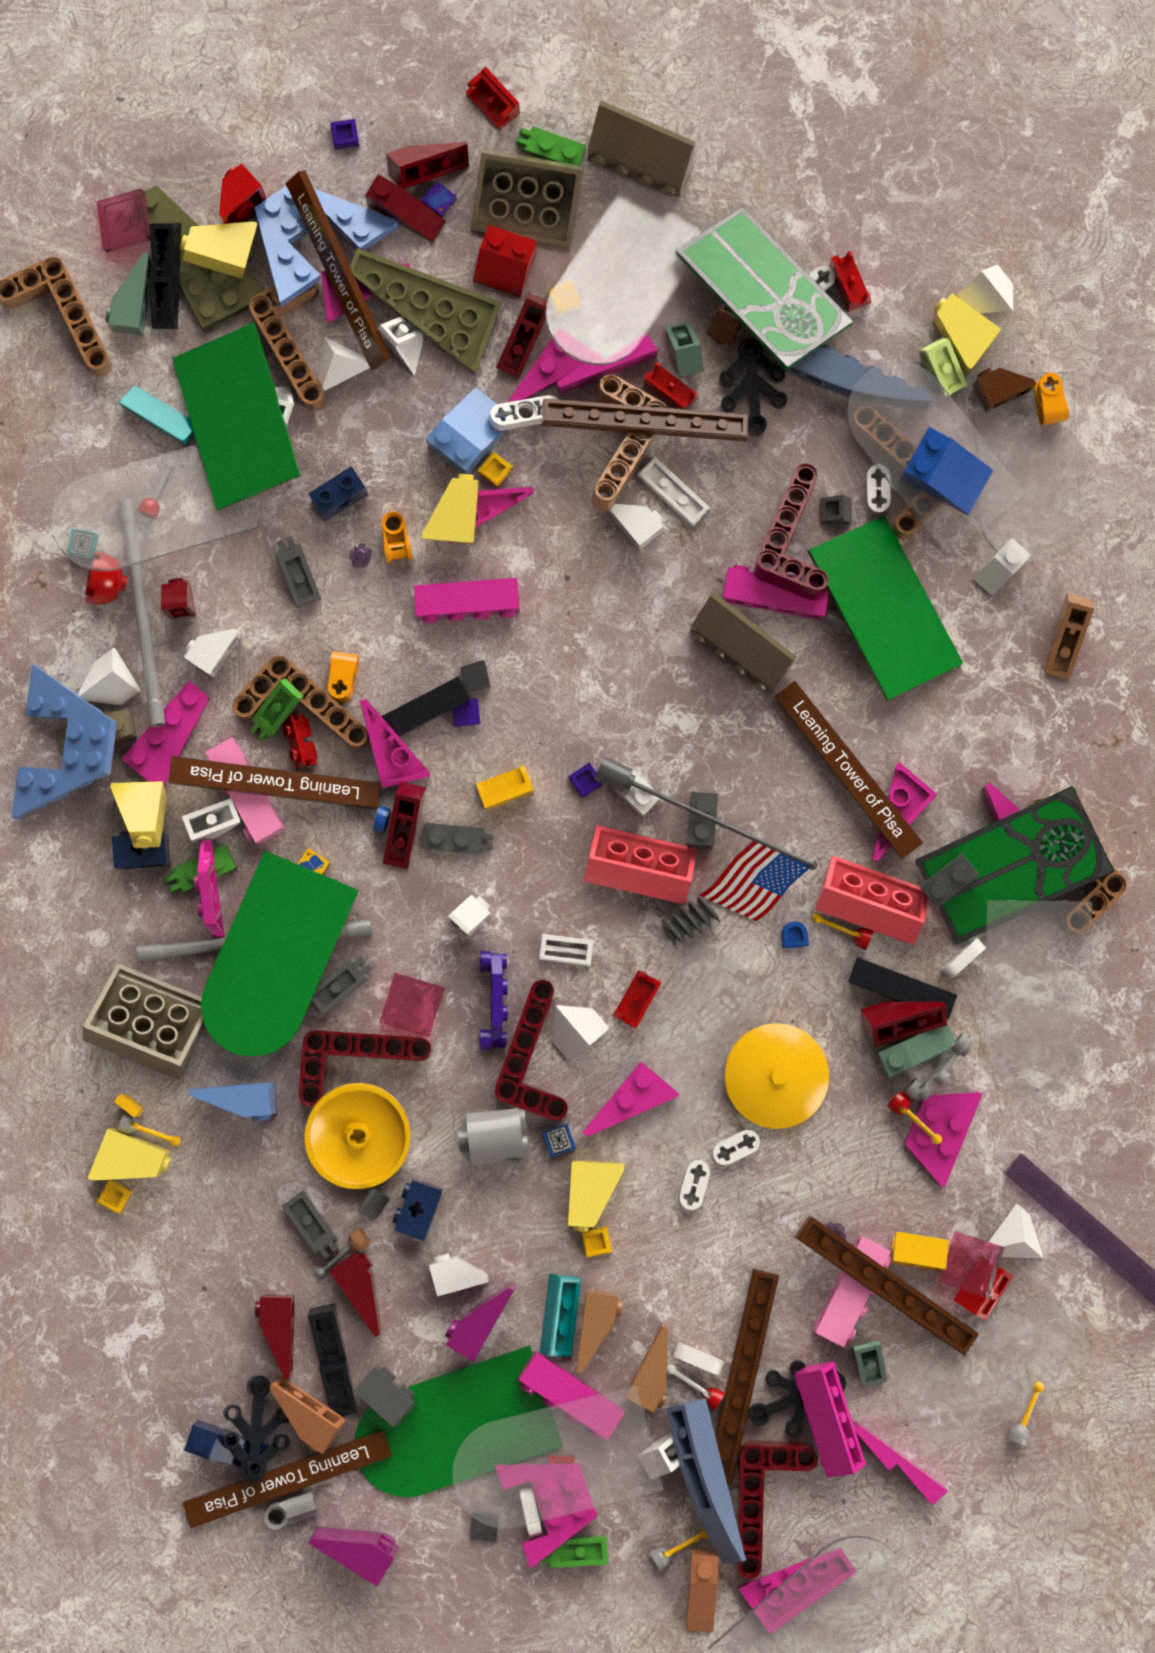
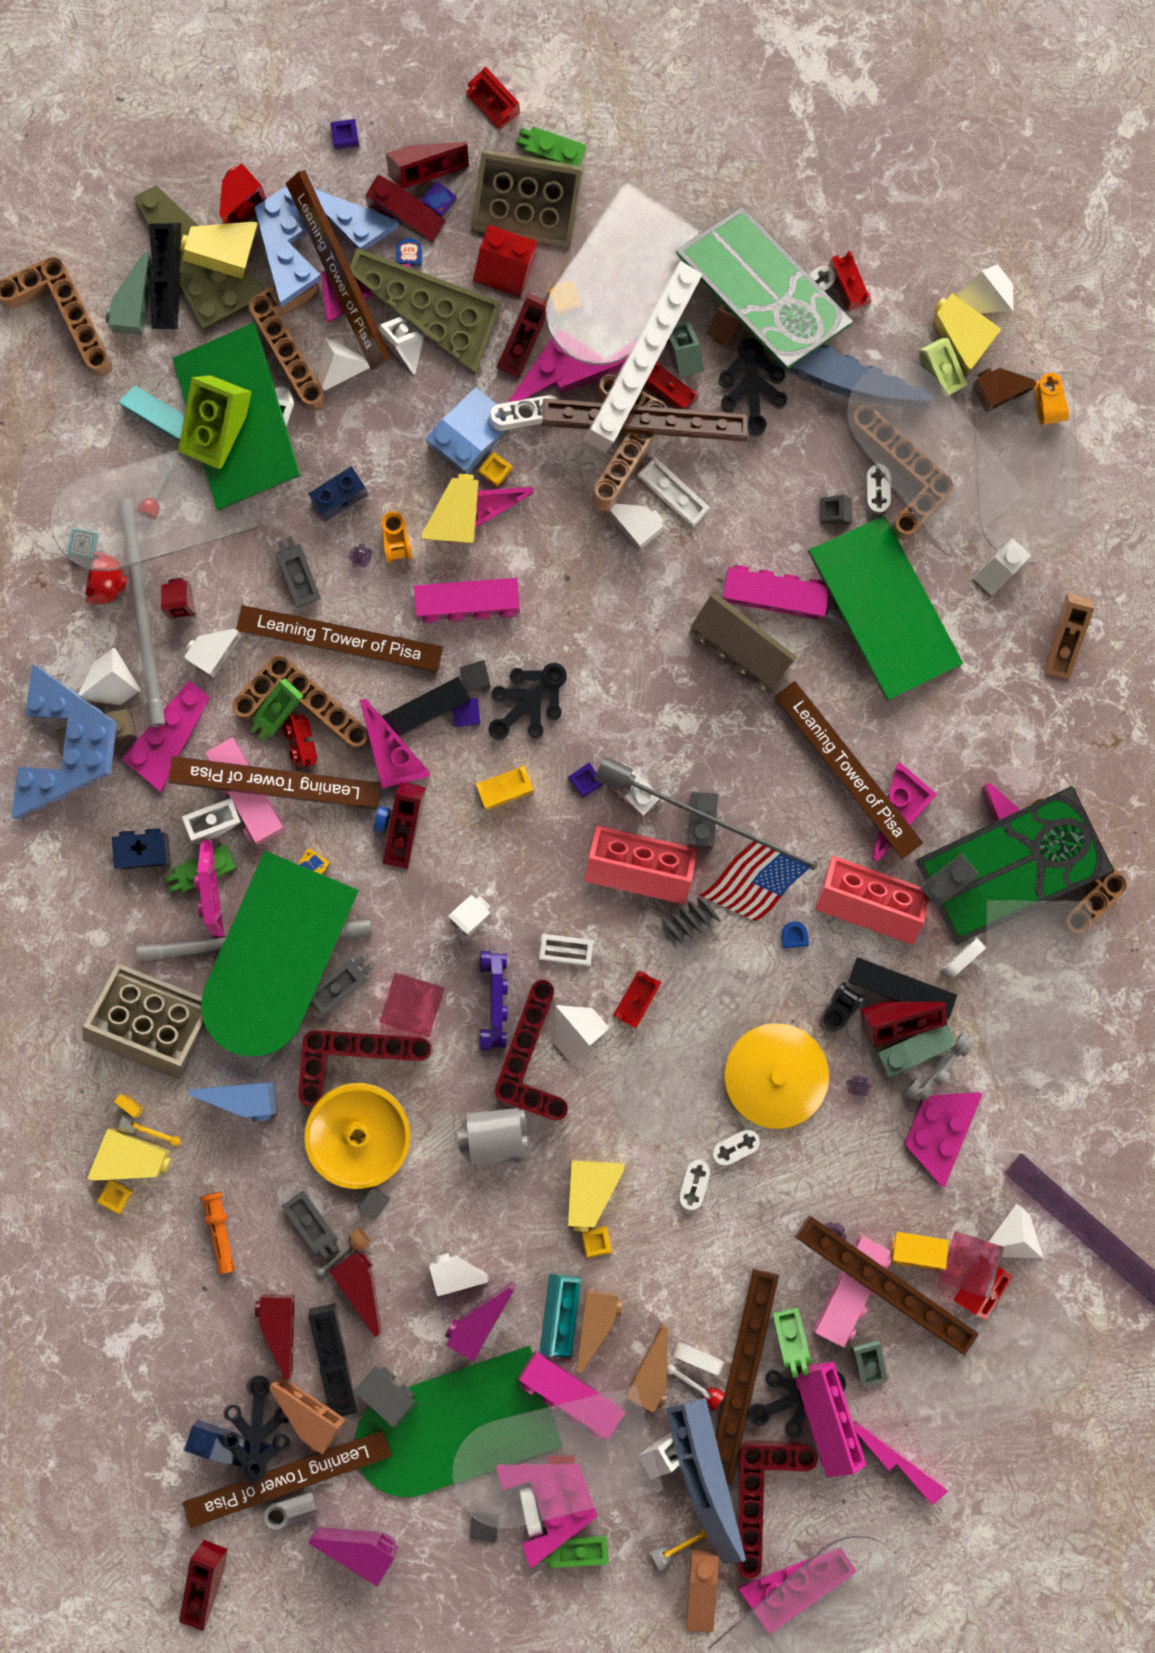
clear pink tile [96,189,150,252] -> none
light yellow slope [110,782,167,848] -> none
light orange piece [328,651,359,703] -> none
dark blue brick [392,1178,443,1241] -> none
dark grey hinge [422,823,494,855] -> none
tile [543,1123,576,1157] -> none
dark pink wing [582,1061,679,1137] -> none
dark tan slope [588,101,696,198] -> none
dark red beam [754,463,829,601] -> none
hinge [812,913,874,950] -> none
hinge [887,1092,942,1144] -> none
blue slope [900,426,993,515] -> none
hinge [1007,1382,1044,1447] -> none
none -> lime slope [178,375,251,469]
none -> dark red slope [179,1540,228,1631]
none -> orange pin [199,1191,235,1274]
none -> reddish brown tile [236,605,443,673]
none -> tile [396,238,422,266]
none -> black plant [489,663,567,740]
none -> white brick [583,261,702,453]
none -> bright green hinge [773,1307,812,1378]
none -> black piece [820,981,865,1032]
none -> clear purple plate [847,1075,872,1096]

